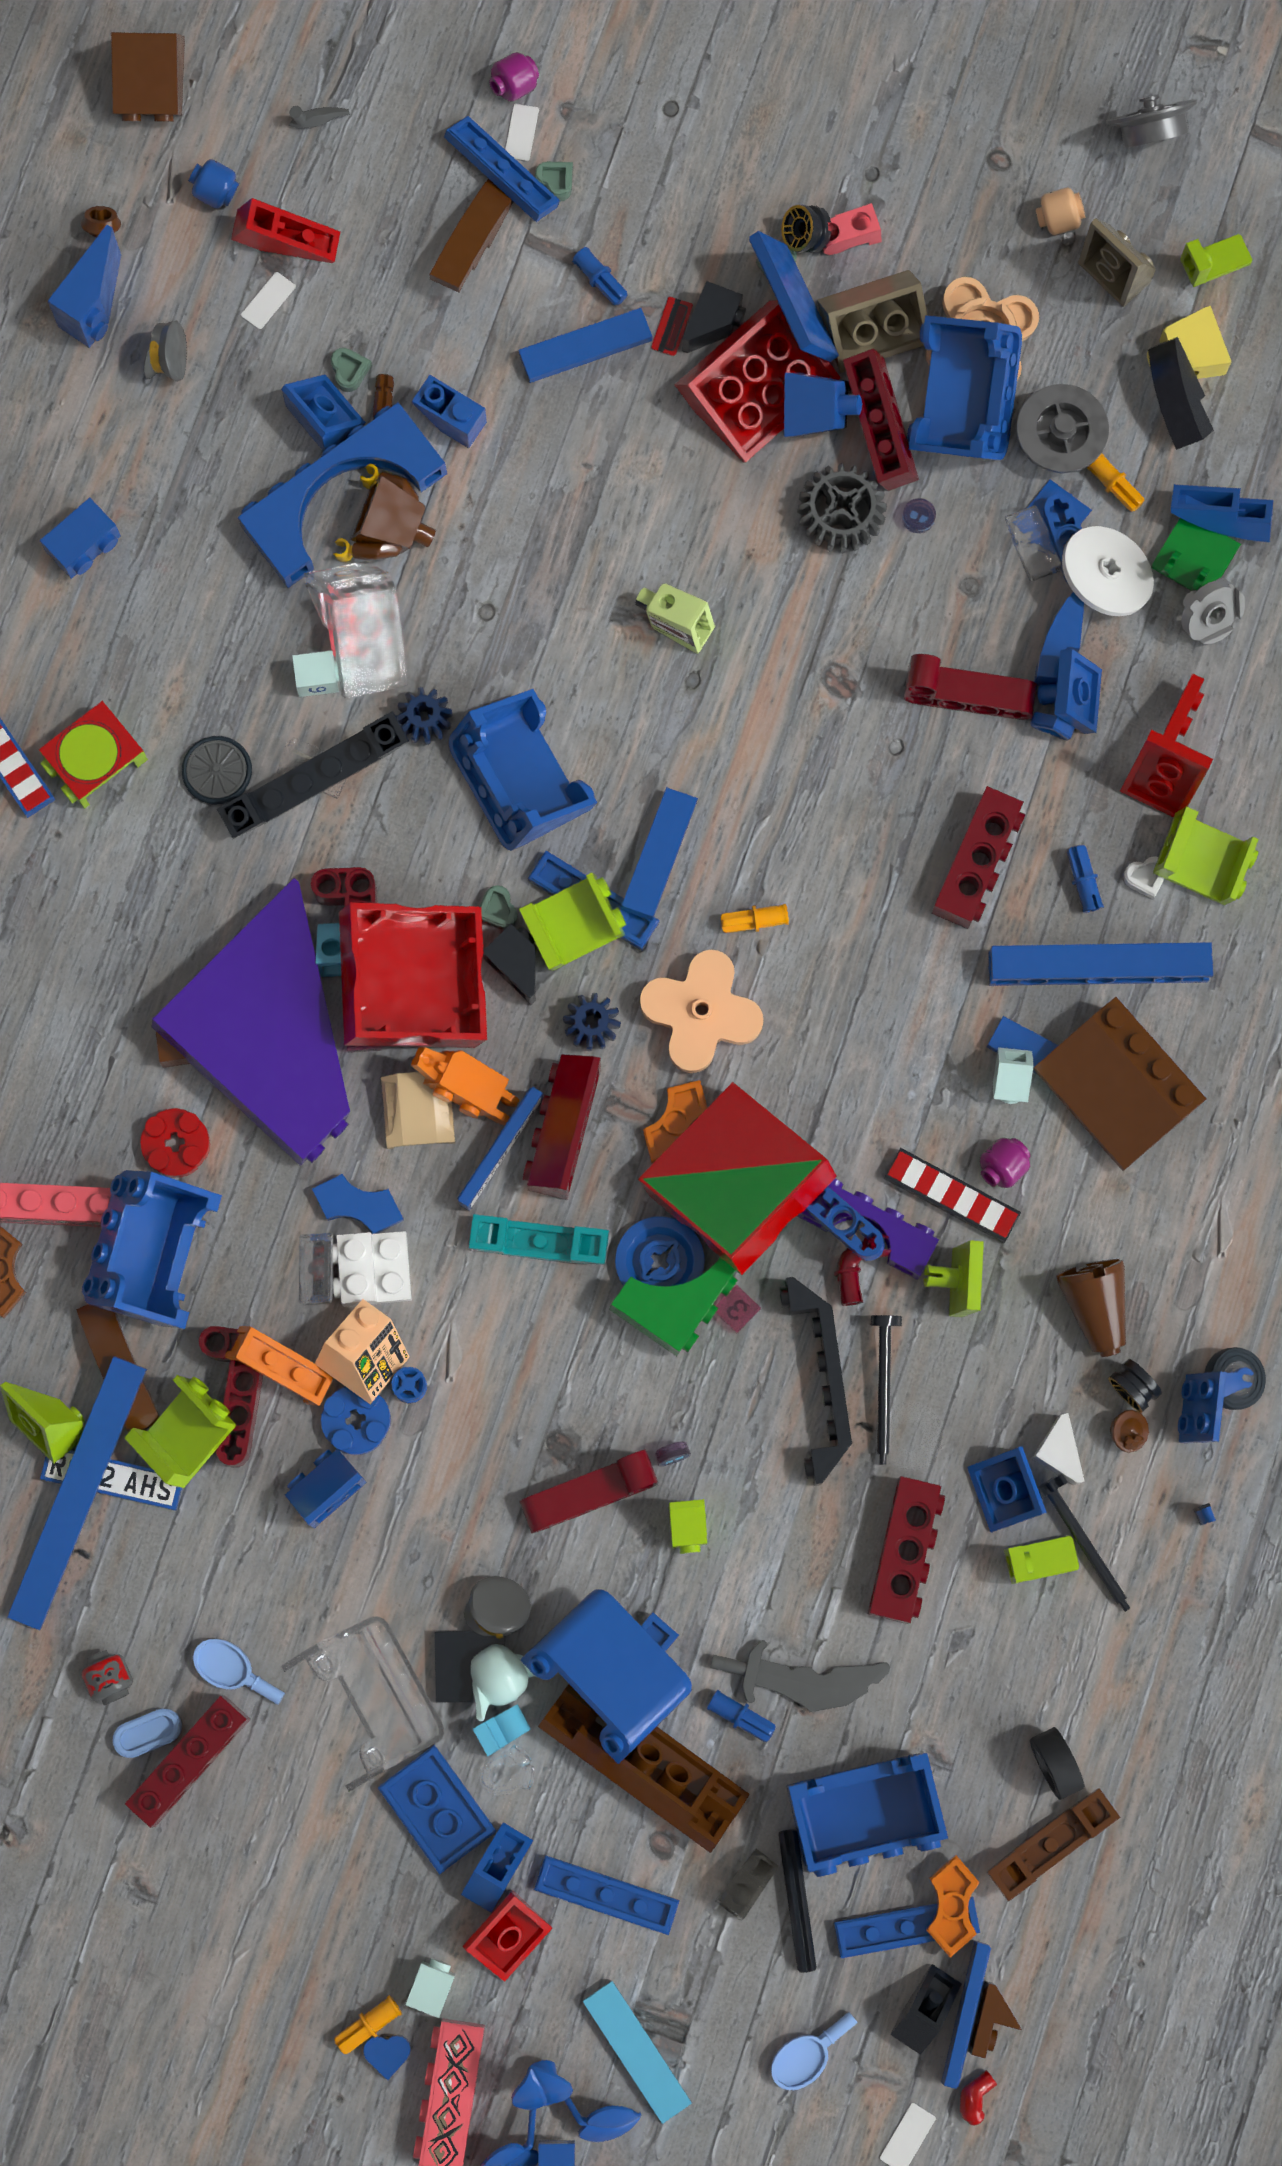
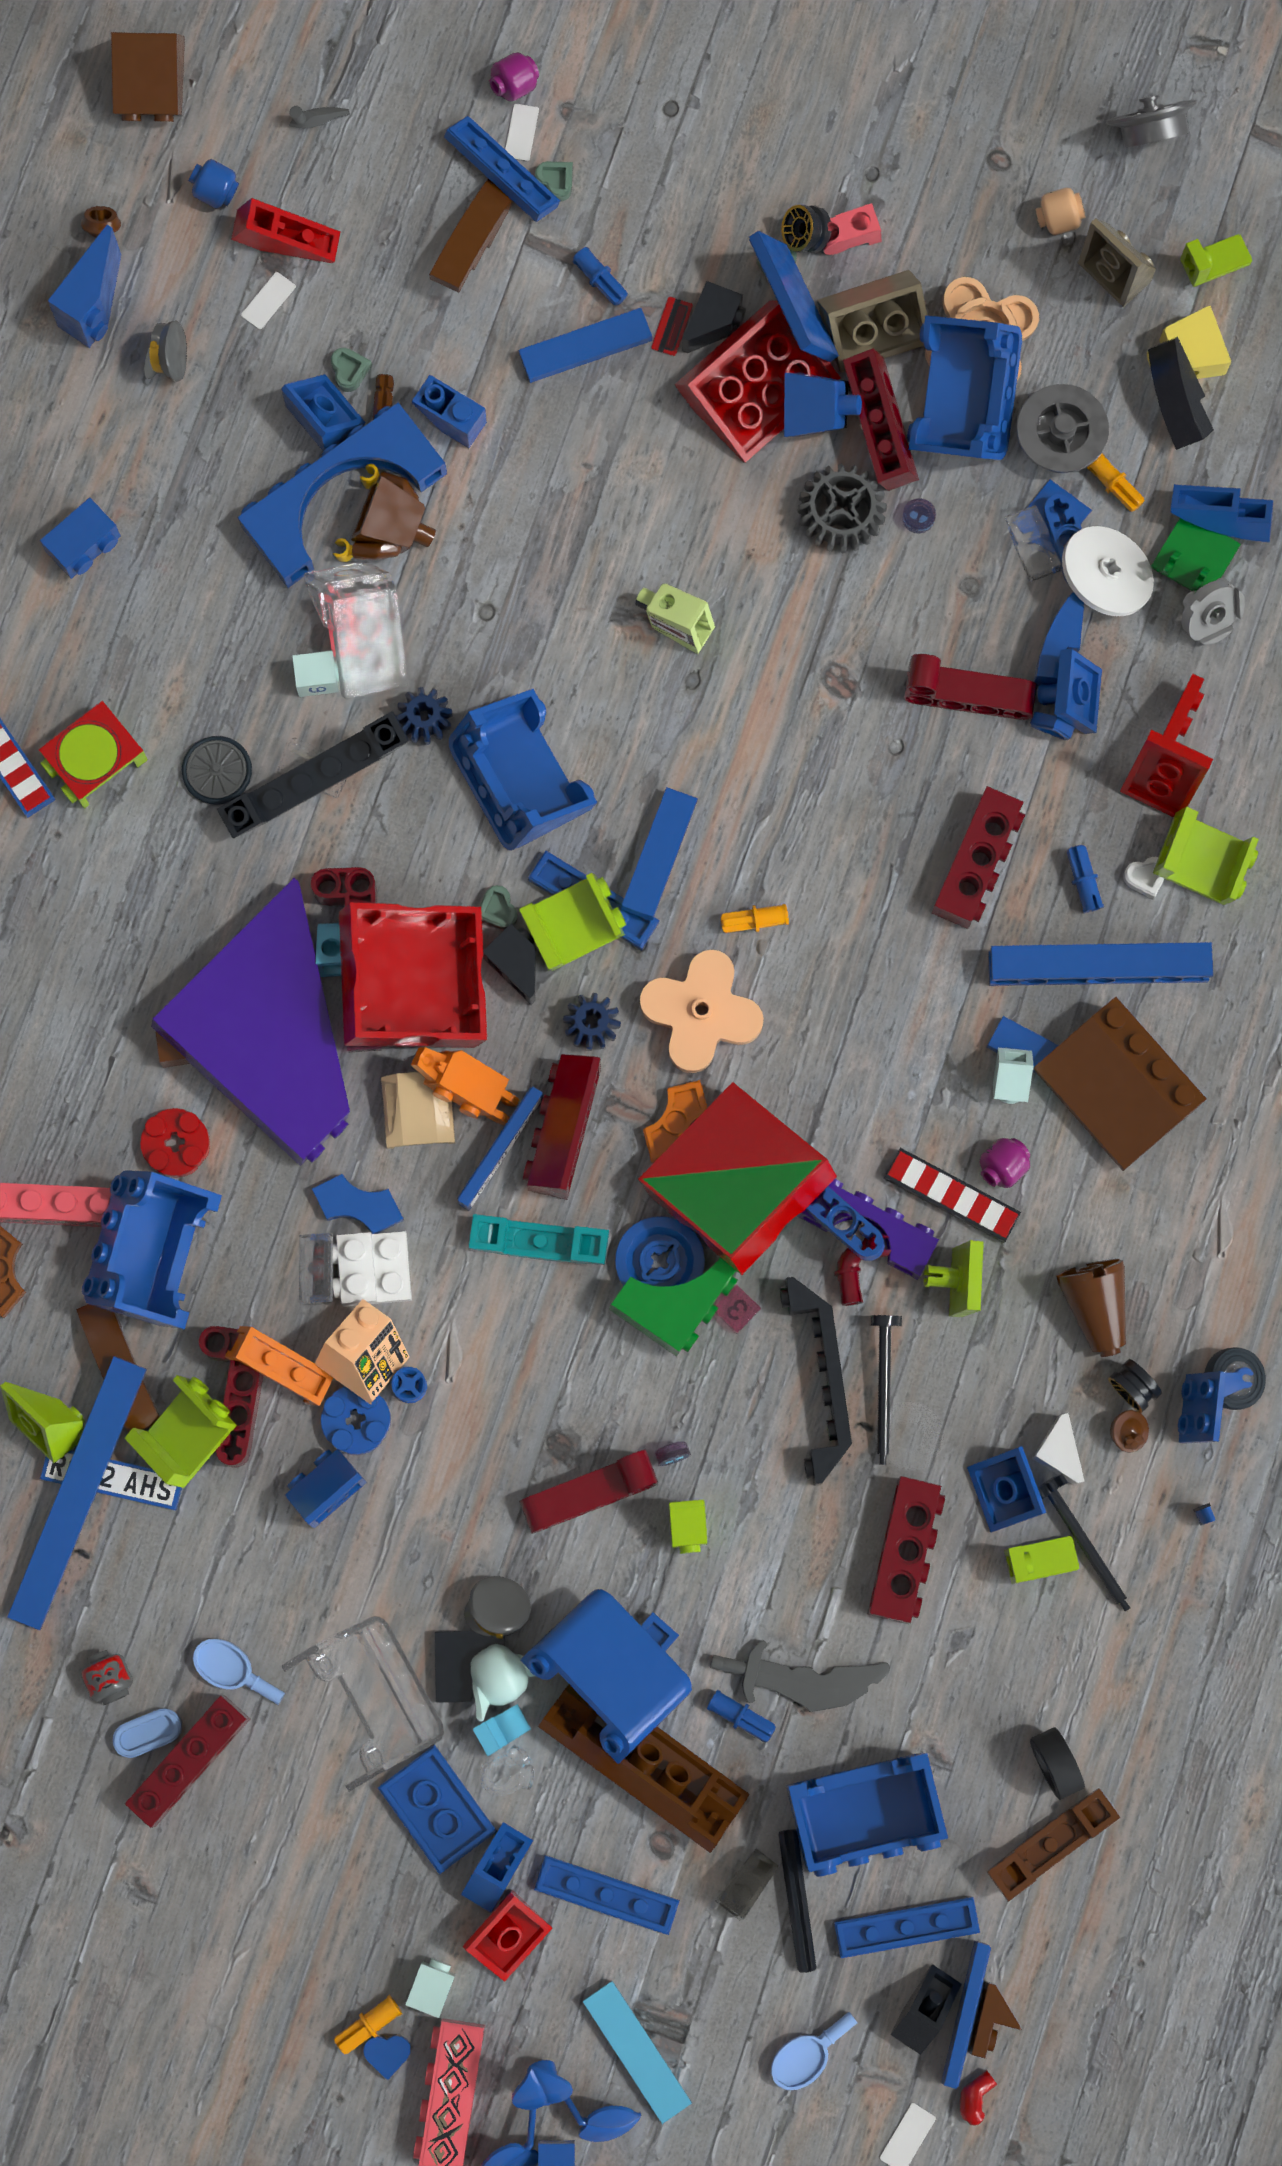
orange tile [926,1855,980,1958] -> none

